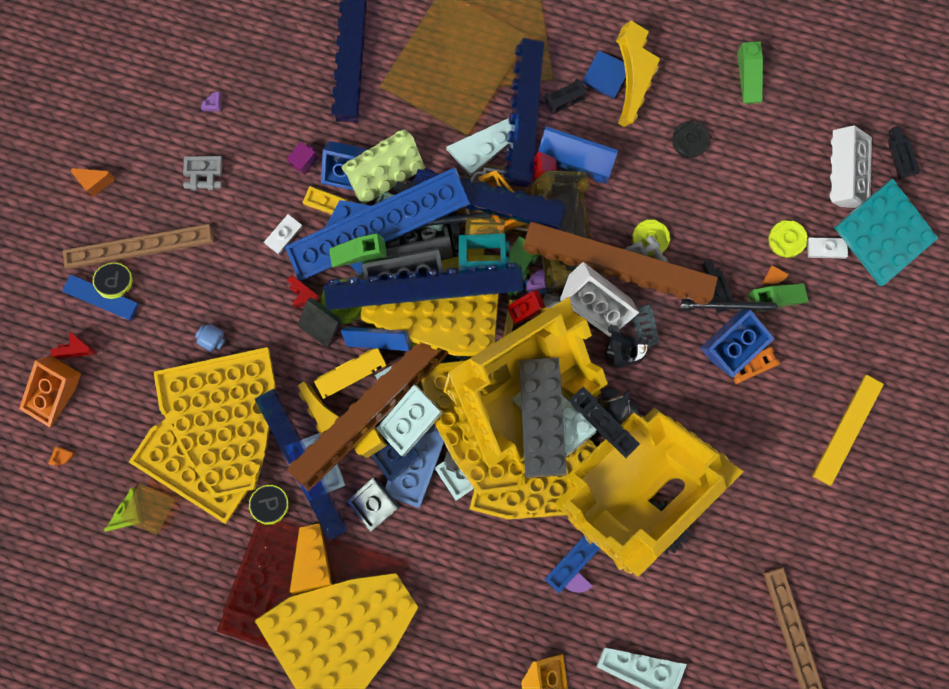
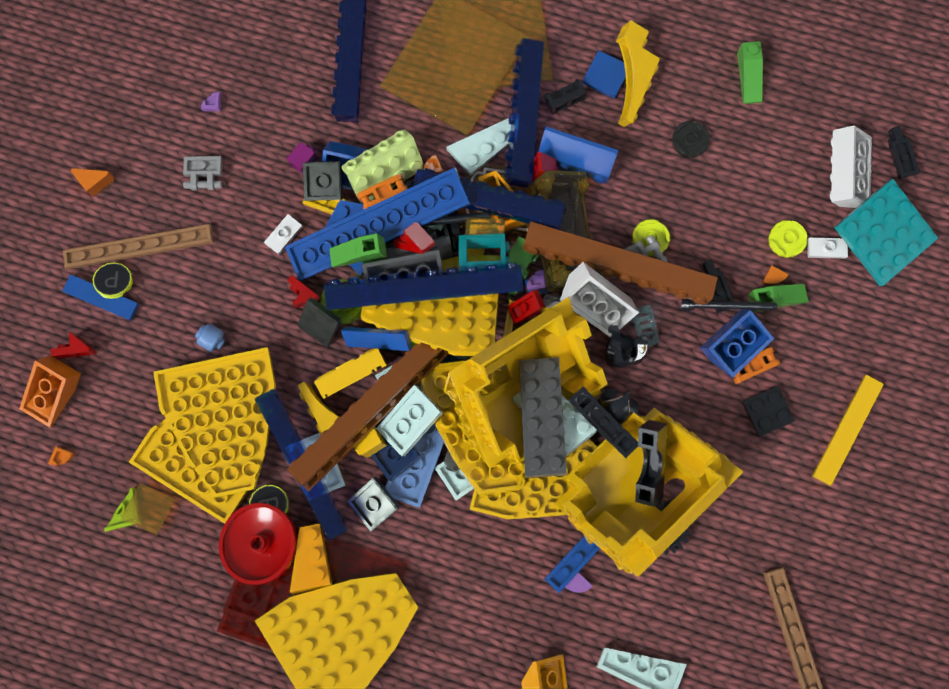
none -> red dish [219,503,297,585]
none -> pearl dark grey tile [303,162,343,201]
none -> orange plate [357,174,409,209]
none -> slope [393,222,435,254]
none -> orange tile [424,155,443,176]
none -> black arch [635,420,668,507]
none -> black plate [741,386,795,437]

